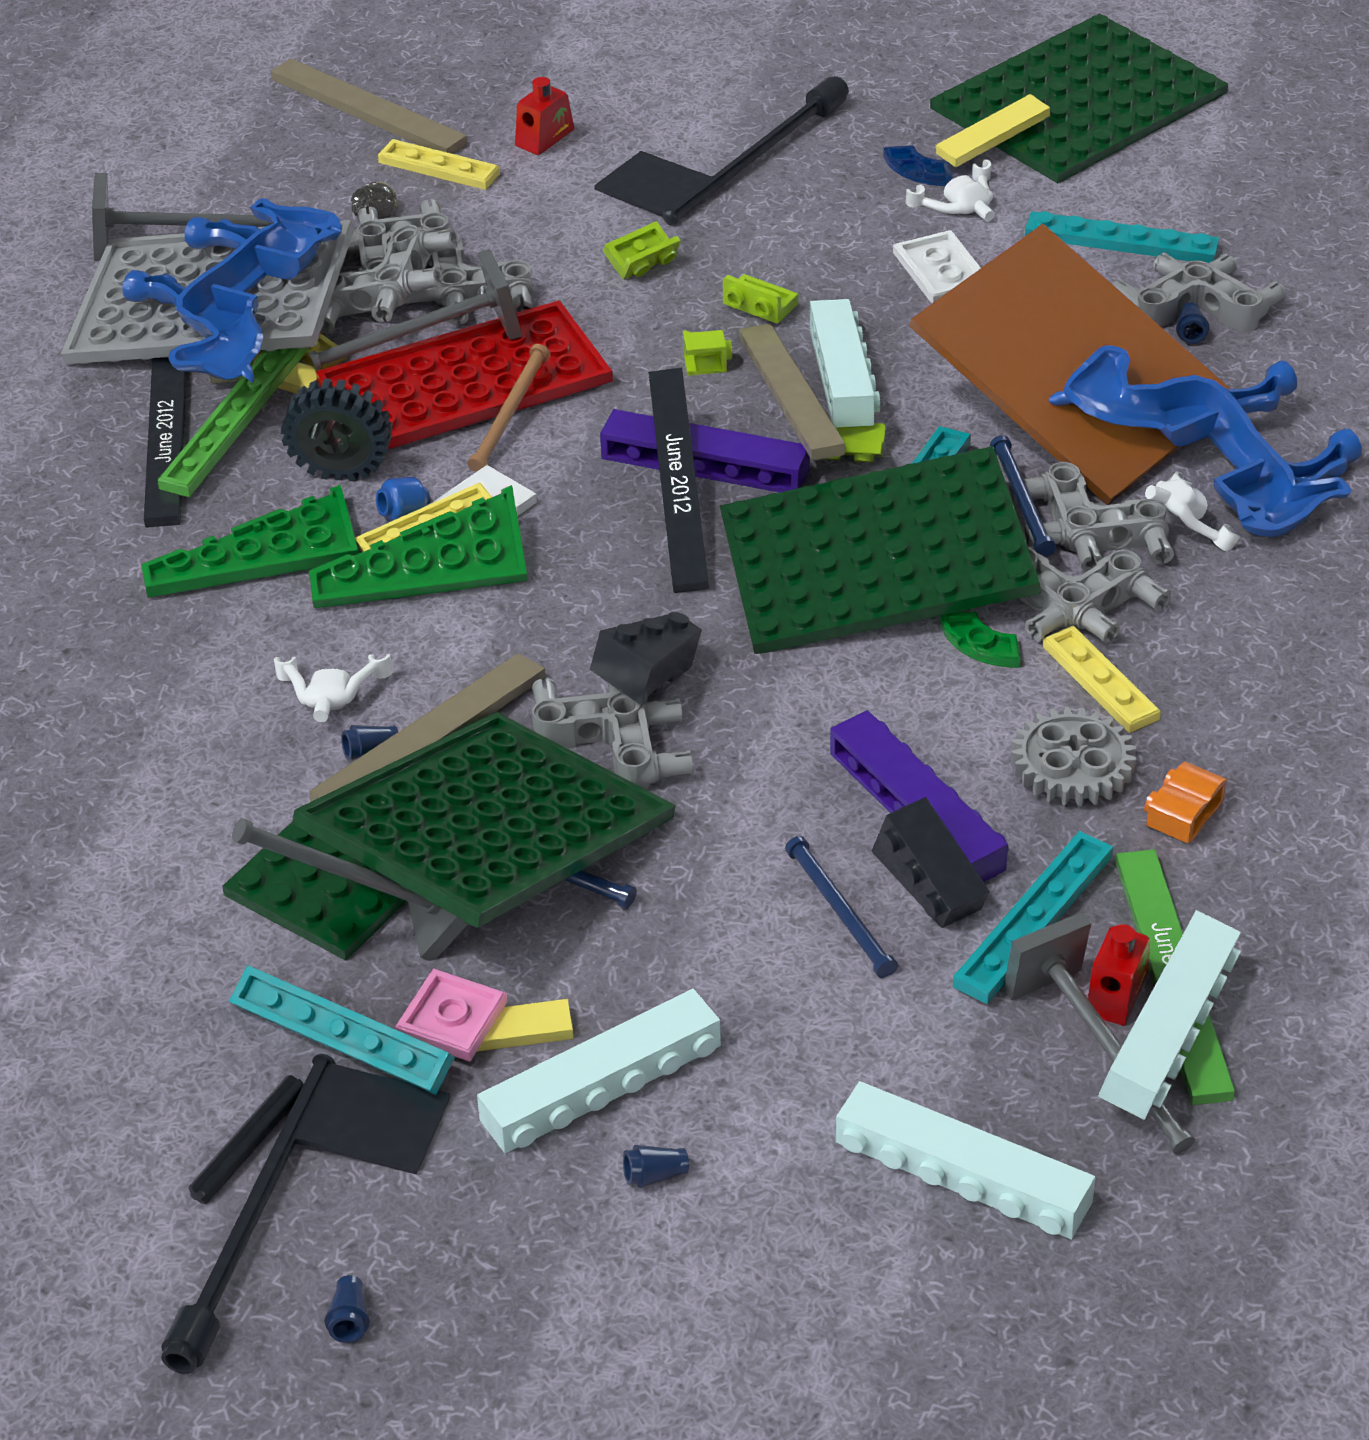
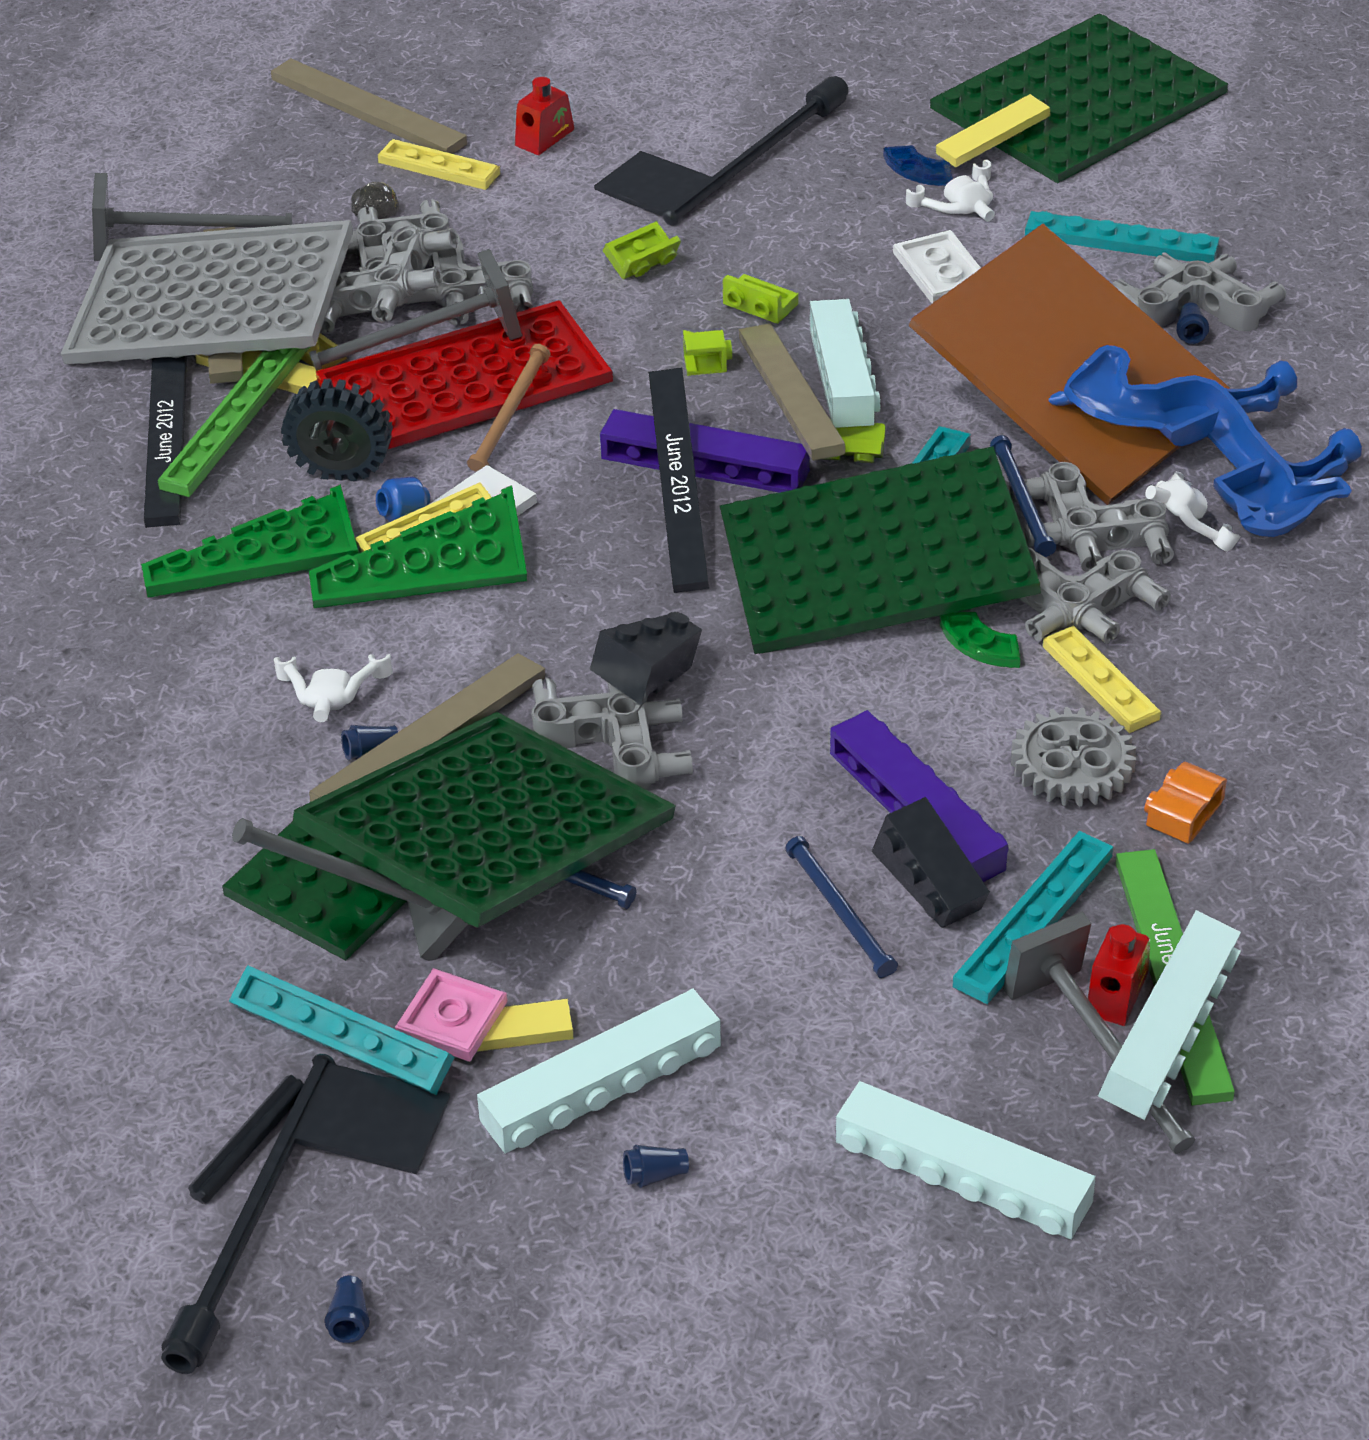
blue animal [122,198,342,383] -> none

